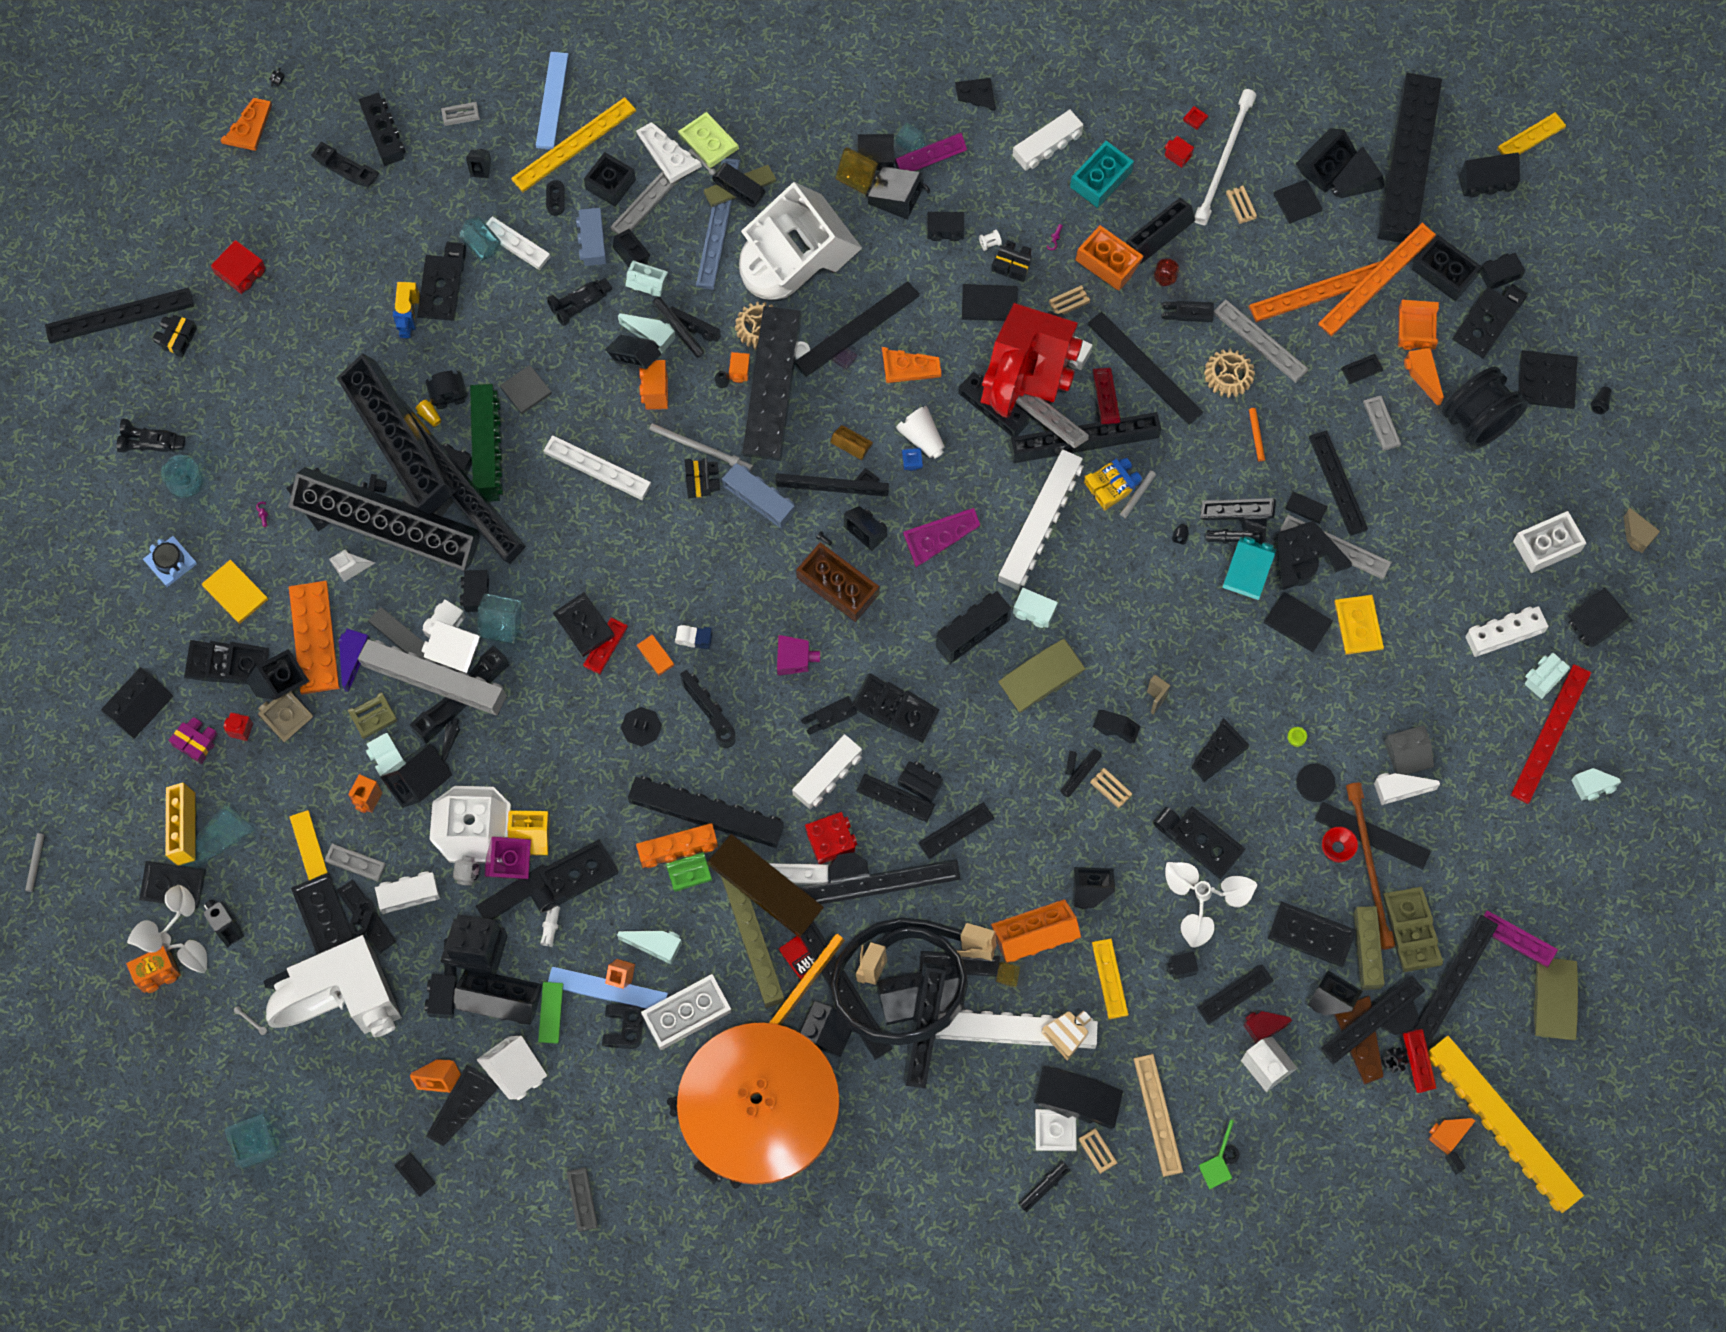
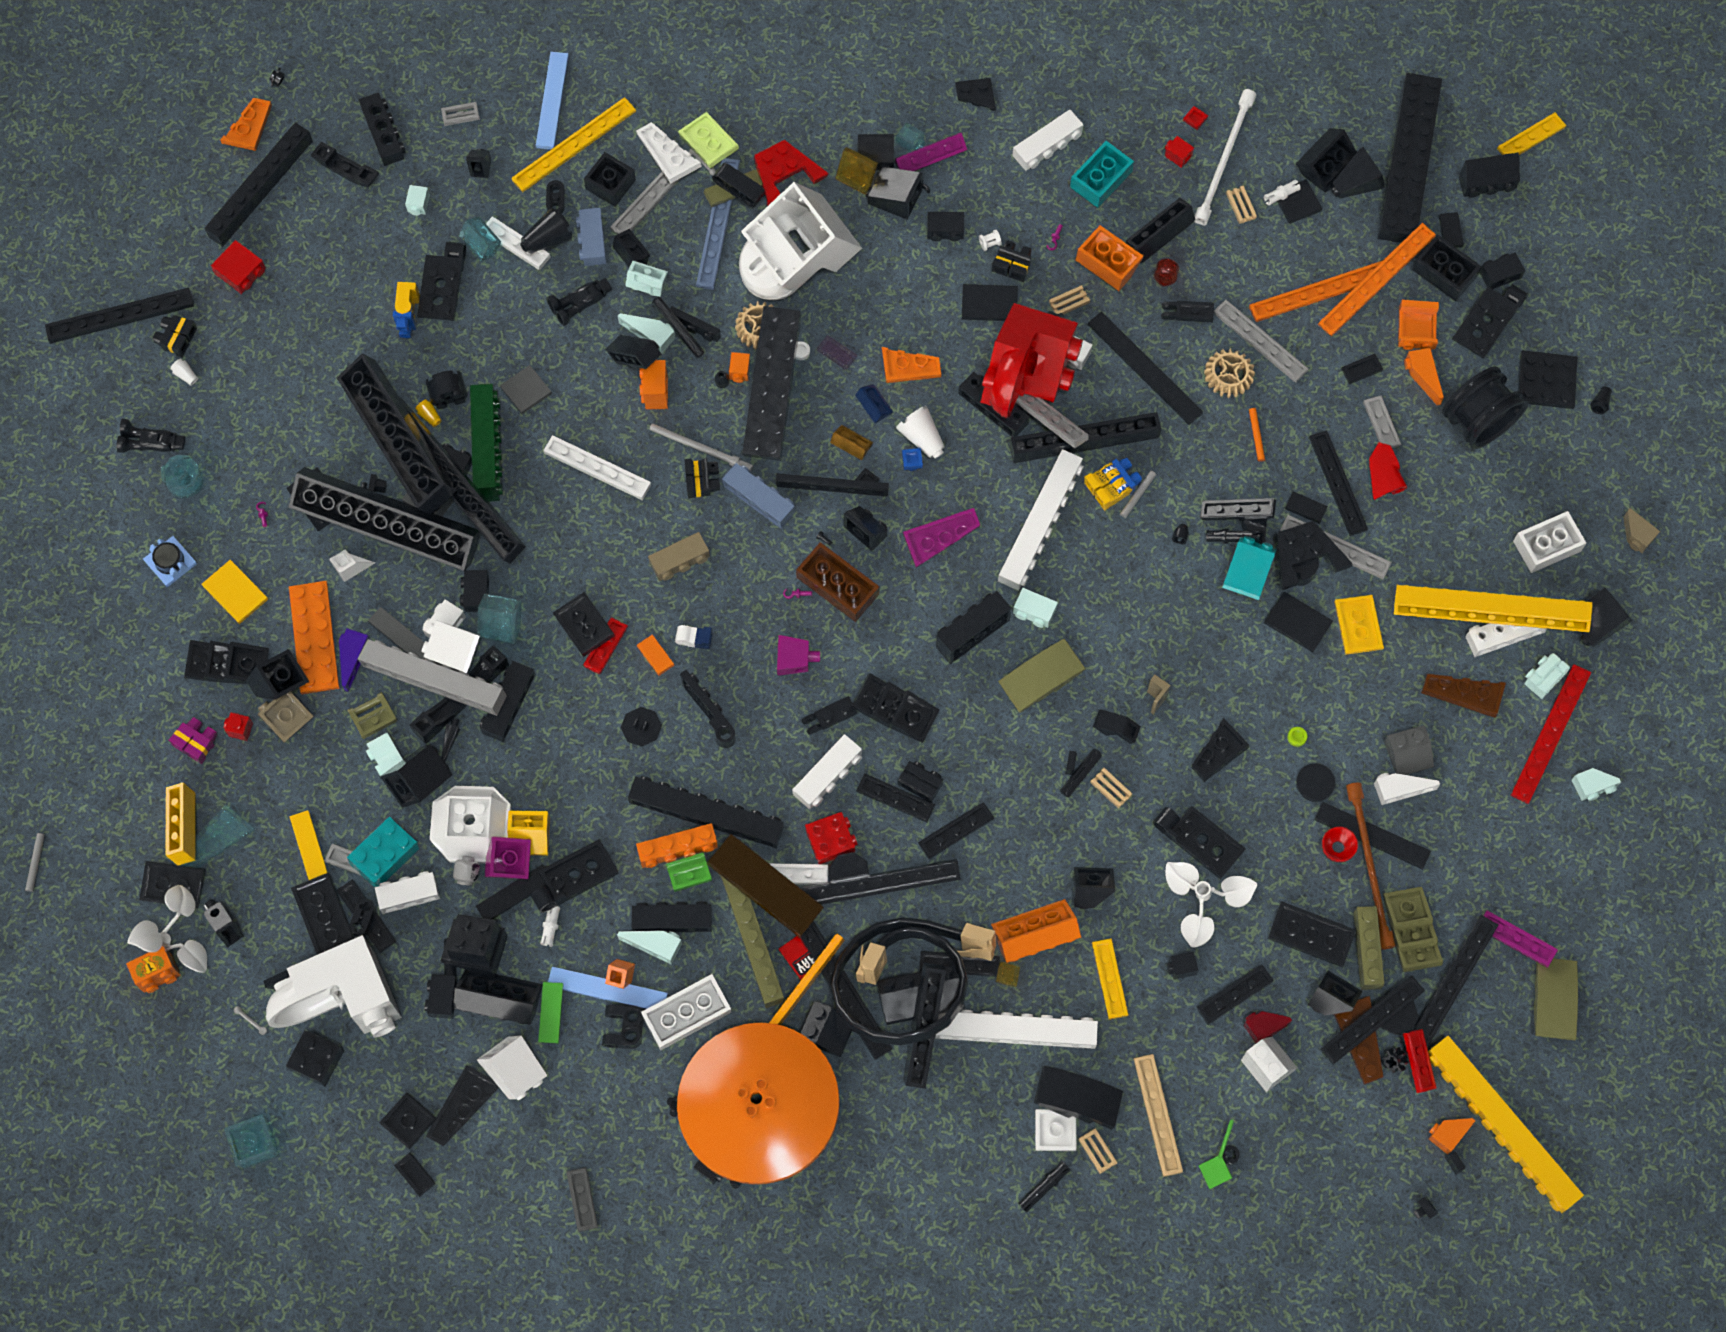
black slope [101,667,173,739] -> none
orange brick [348,774,383,813] -> none
orange slope [410,1059,461,1093] -> none
black tile [795,281,920,377] -> none
tan torso [1041,1011,1091,1061] -> none
dark red tile [1093,368,1120,424] -> none
none -> white cone [171,359,198,386]
none -> black brick [205,122,313,247]
none -> black brick [286,1030,344,1087]
none -> teal brick [347,816,419,888]
none -> black tile [379,1092,436,1150]
none -> light aqua brick [405,185,430,216]
none -> black brick [480,661,536,742]
none -> black cone [520,208,572,254]
none -> black brick [632,901,712,933]
none -> dark tan brick [648,532,710,581]
none -> red wing [754,140,828,206]
none -> magenta hand [783,589,813,599]
none -> dark blue slope [855,384,894,423]
none -> white pin [1264,180,1300,205]
none -> red panel [1369,442,1407,500]
none -> yellow brick [1394,585,1592,632]
none -> black tile [1413,1196,1439,1219]
none -> reddish brown wing [1421,674,1506,718]
none -> black tile [1439,212,1464,248]

